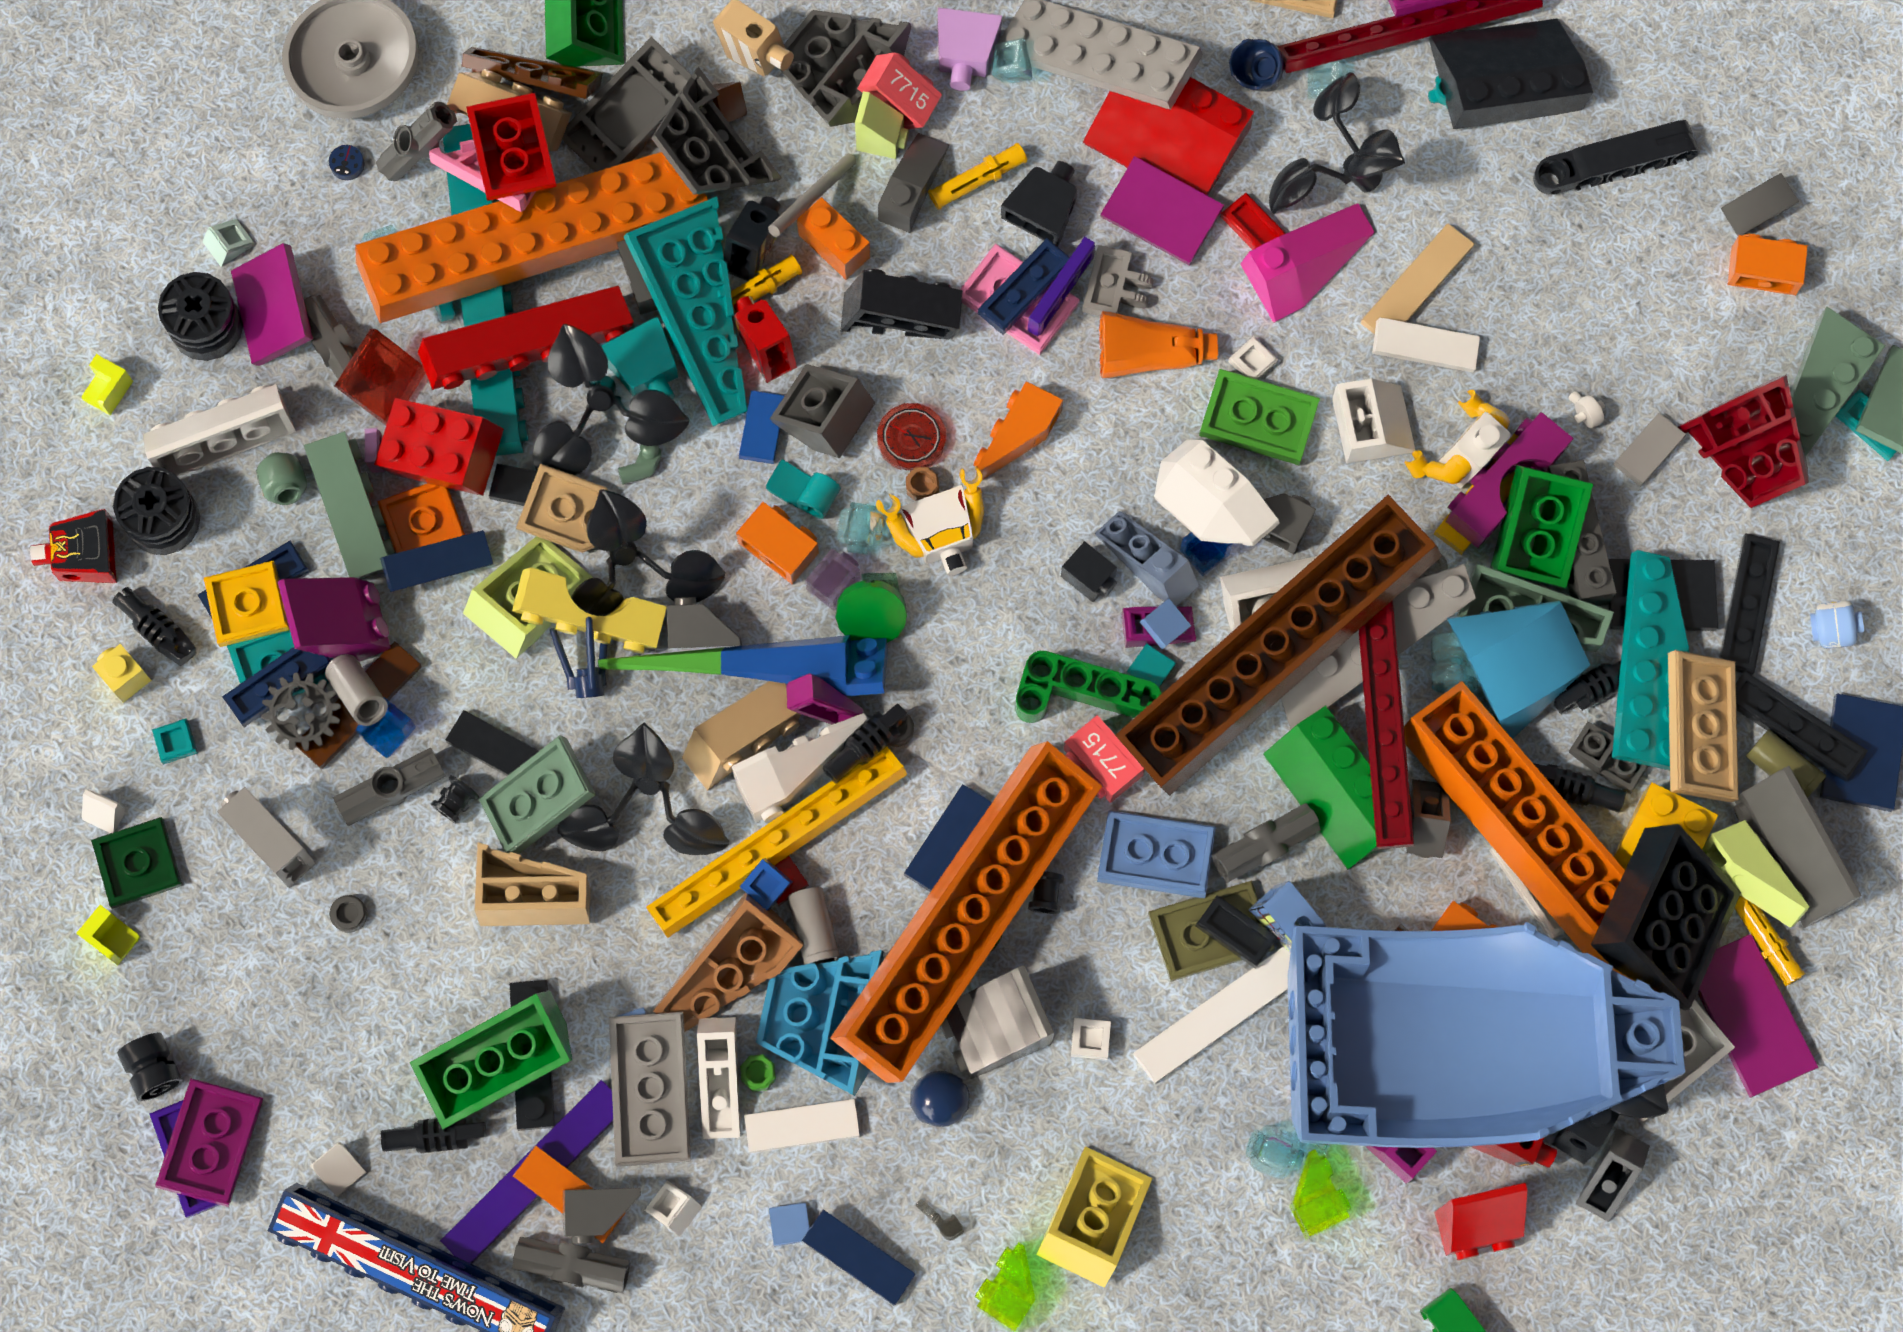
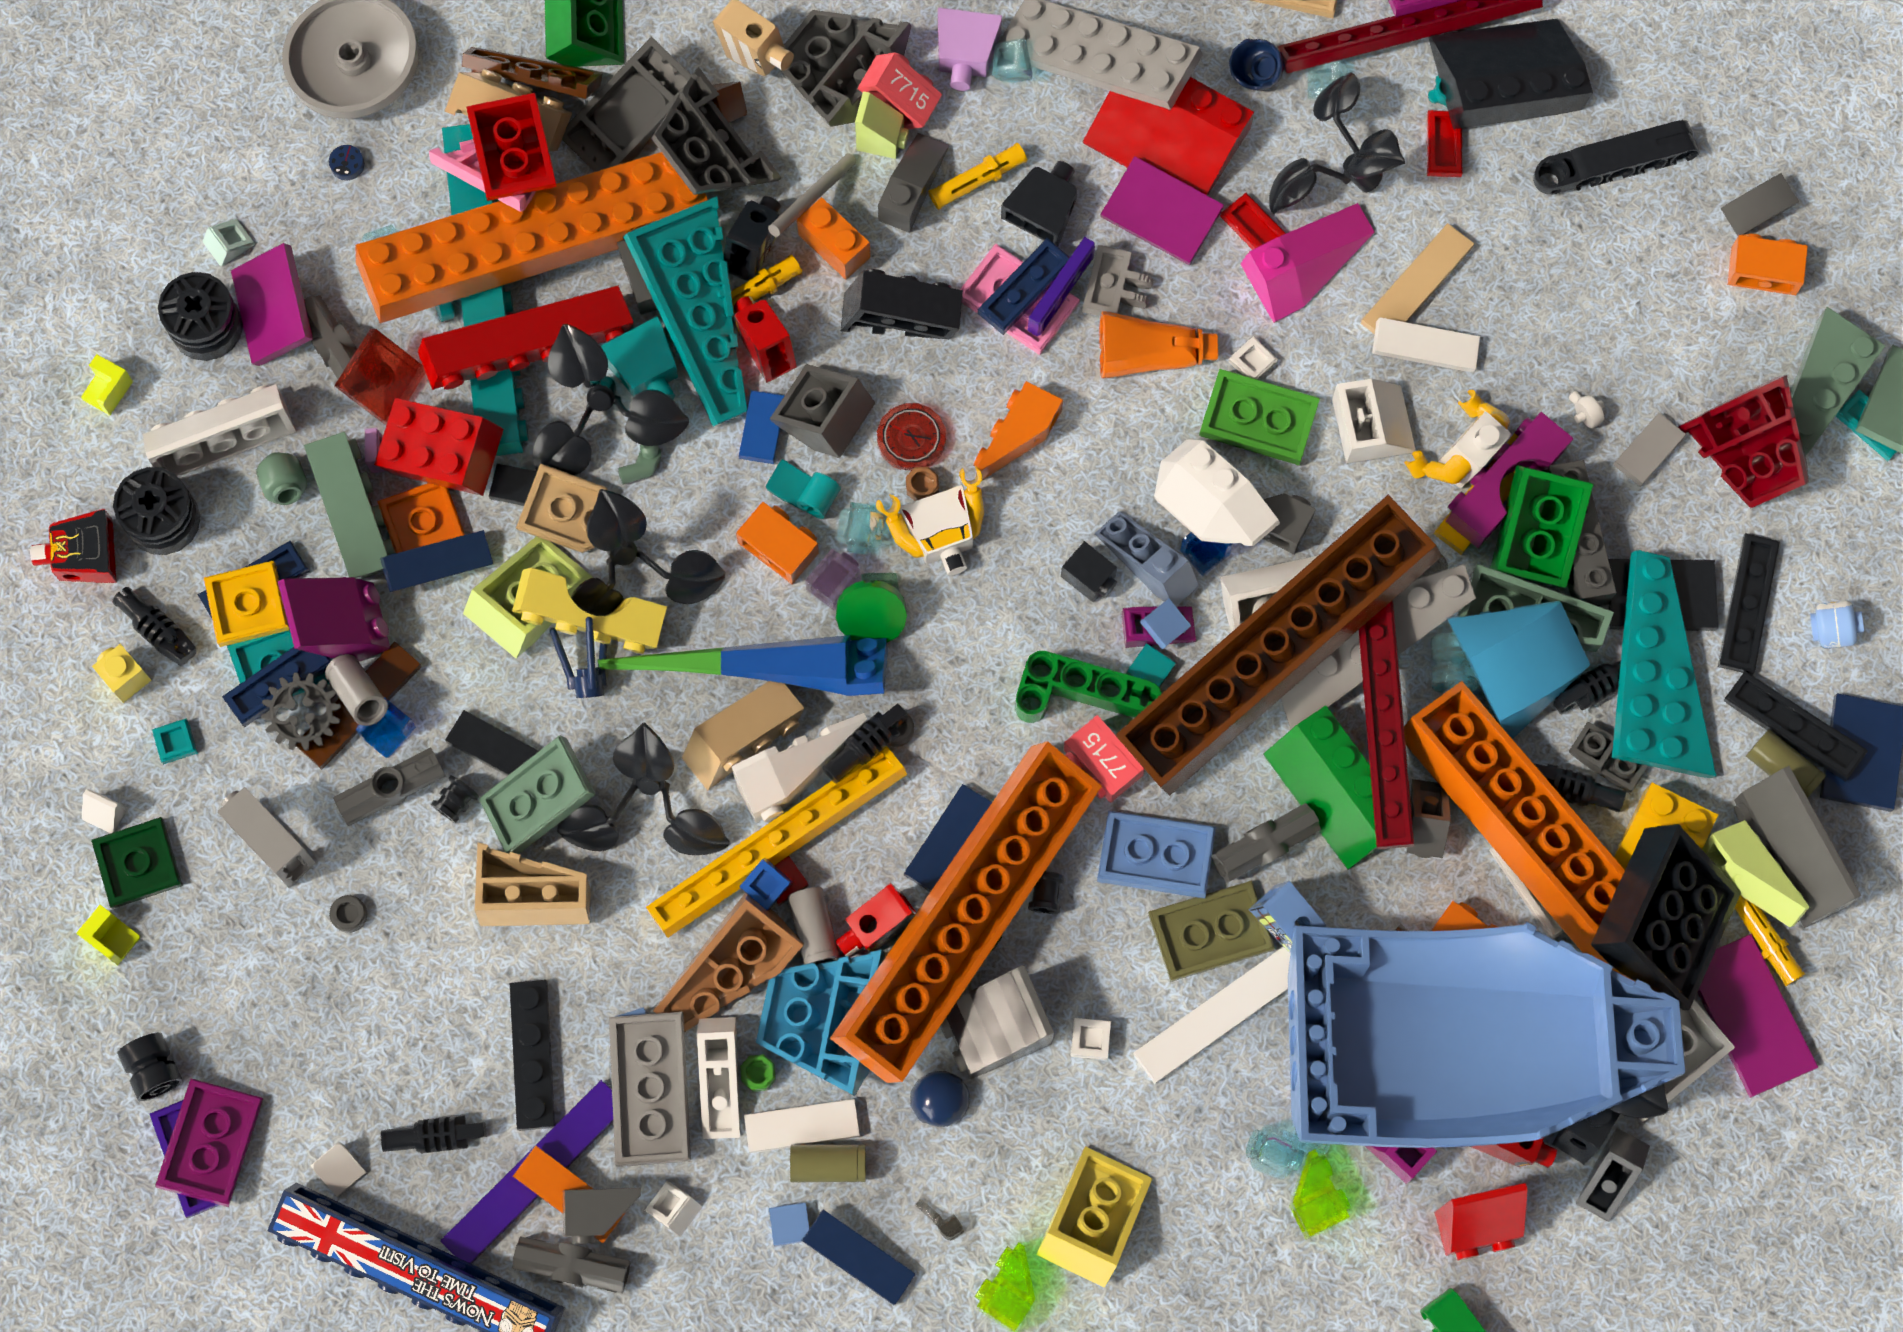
dark grey piece [376,102,458,181] -> none
green slope [409,990,572,1129] -> none
dark grey slope [667,597,742,649] -> none
magenta slope [786,673,864,725] -> none
black tile [1195,895,1277,969] -> none
tan tile [1668,650,1739,802] -> none
none -> olive pin [790,1144,866,1183]
none -> torso [835,883,916,957]
none -> red tile [1427,110,1463,177]

